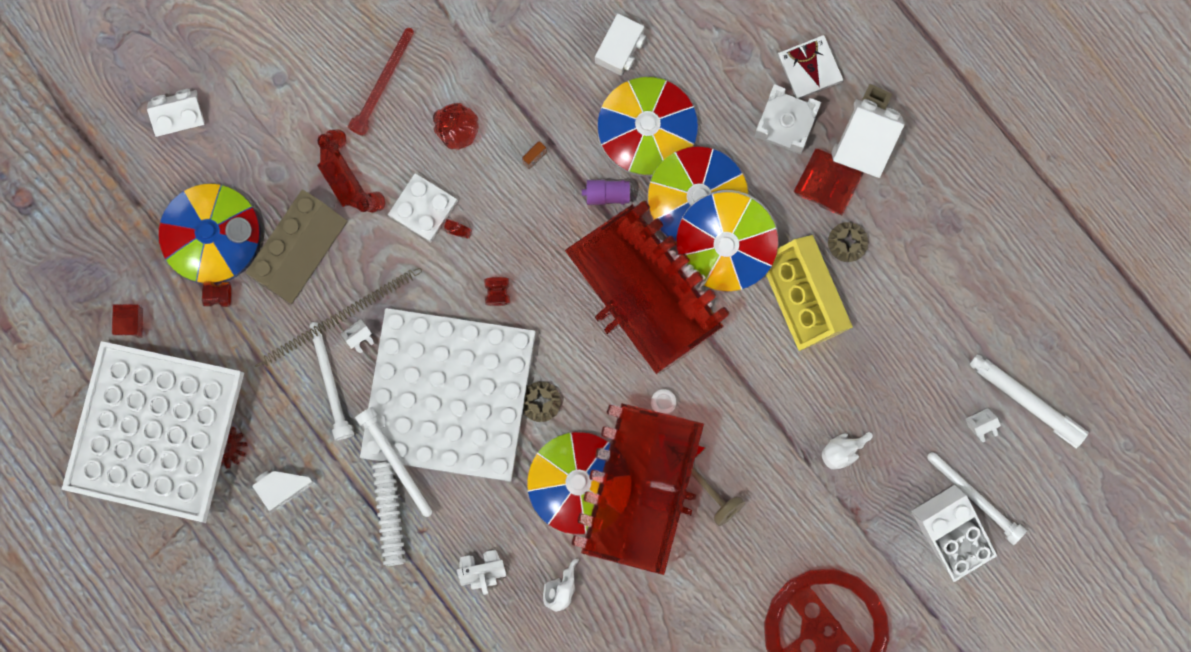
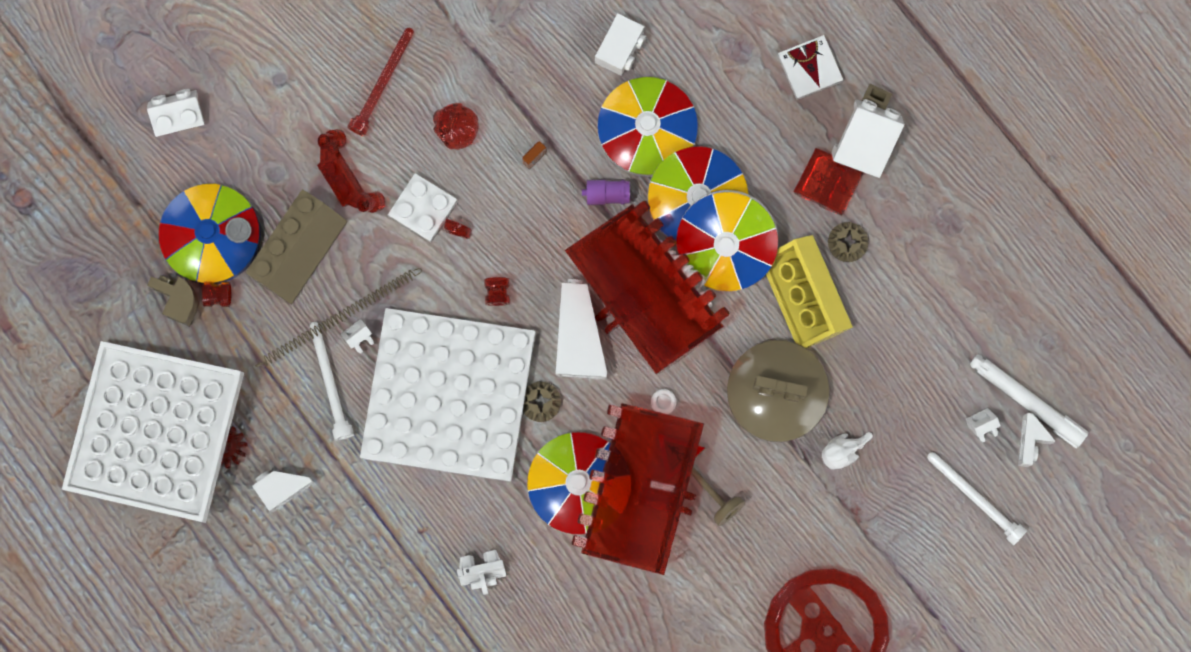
clear red panel [112,304,143,338] -> none
white piece [355,407,432,517] -> none
white piece [372,462,406,566] -> none
white piece [543,559,579,612] -> none
white panel [754,84,821,154] -> none
white slope [911,485,997,582] -> none
none -> dark tan brick [147,275,198,327]
none -> white slope [556,279,607,380]
none -> dark tan bracket [727,340,829,442]
none -> white slope [1018,413,1055,467]

